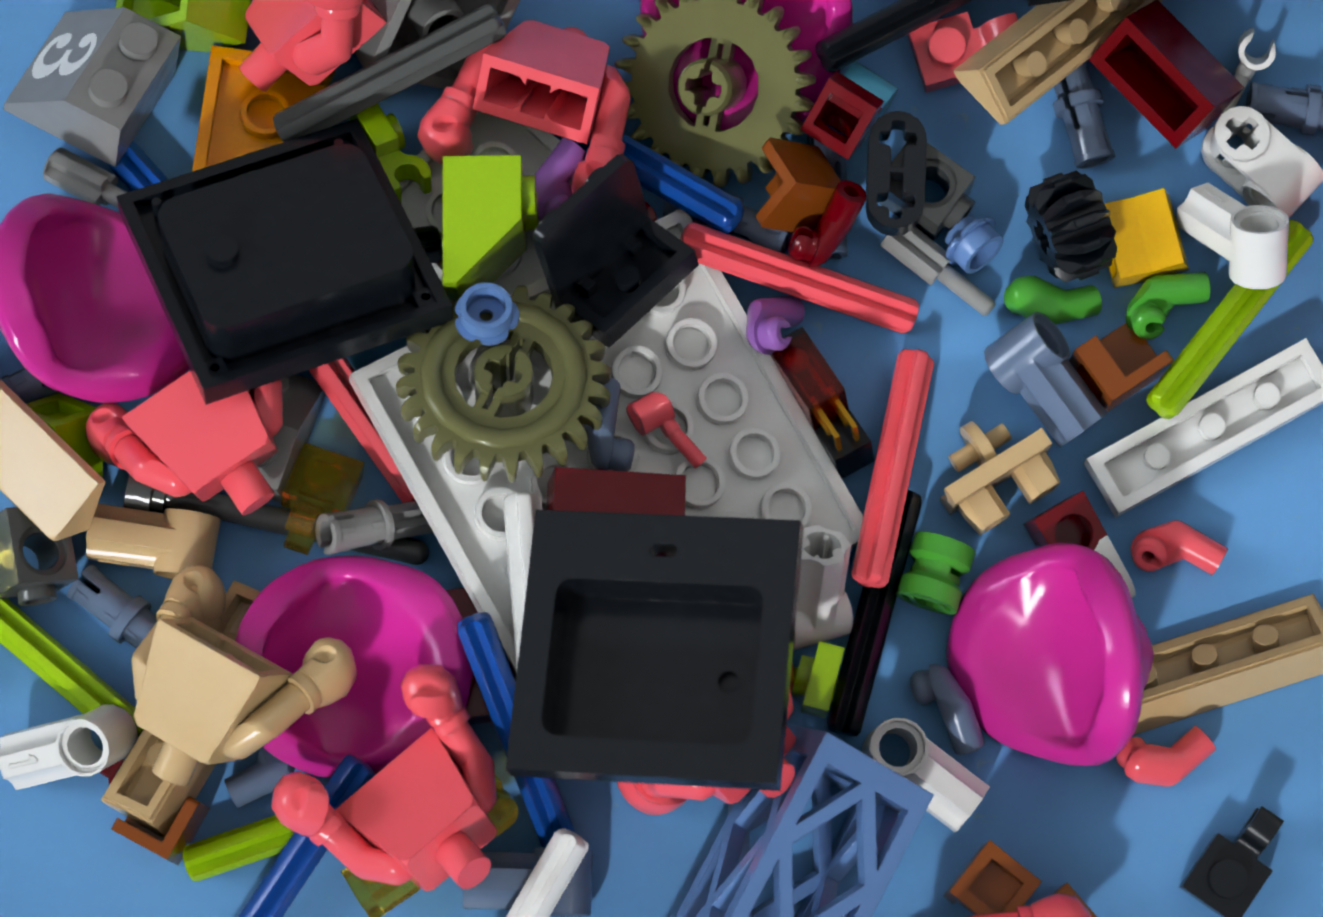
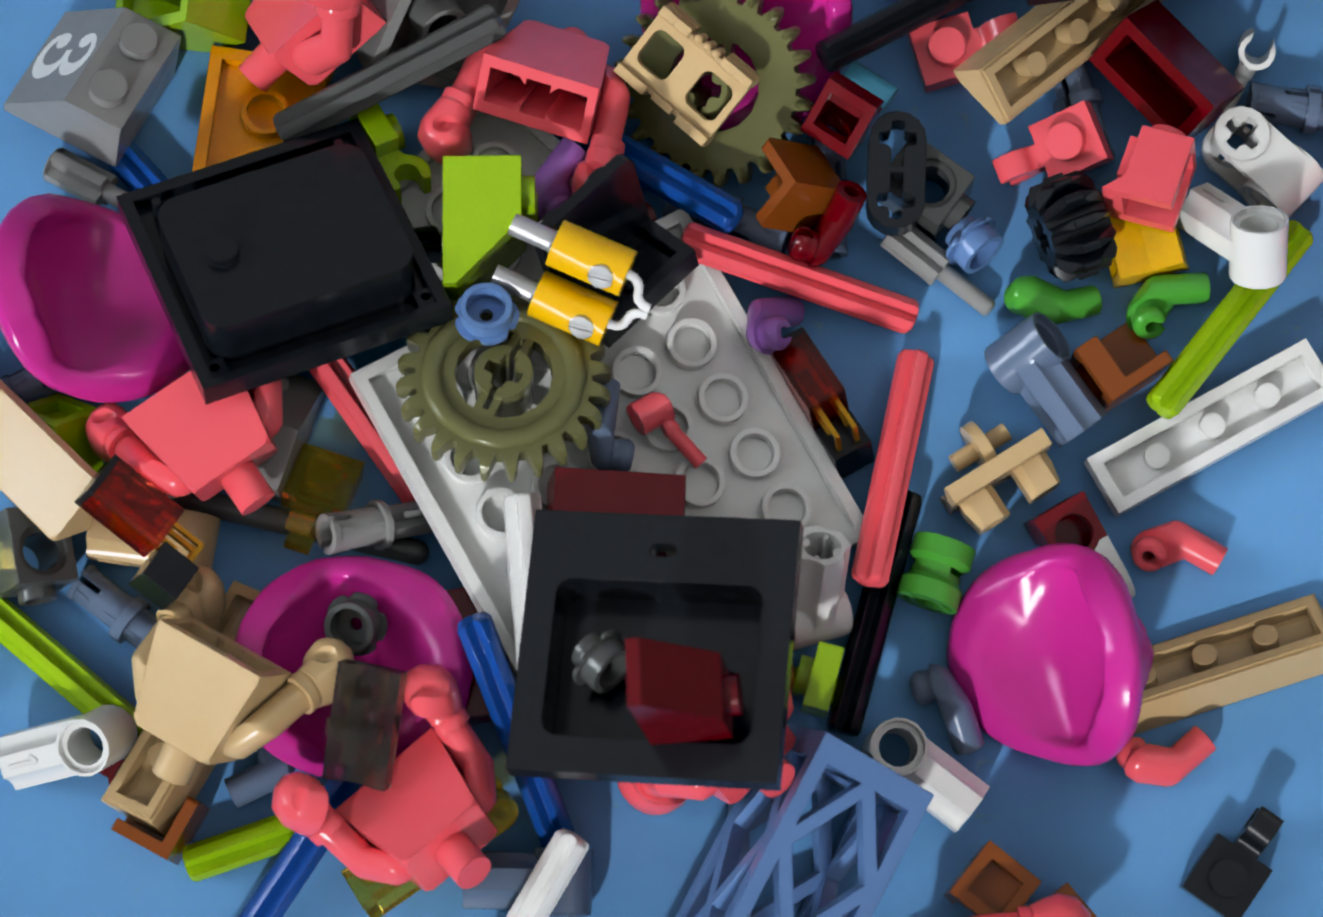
none -> piece [74,454,205,610]
none -> clear smoke hips [322,658,408,791]
none -> dark grey plate [324,592,388,656]
none -> yellow piece [490,213,652,346]
none -> dark grey plate [572,629,626,694]
none -> tan piece [613,1,762,147]
none -> dark red slope [625,637,743,745]
none -> coral plate [992,100,1114,186]
none -> coral window [1102,124,1196,233]

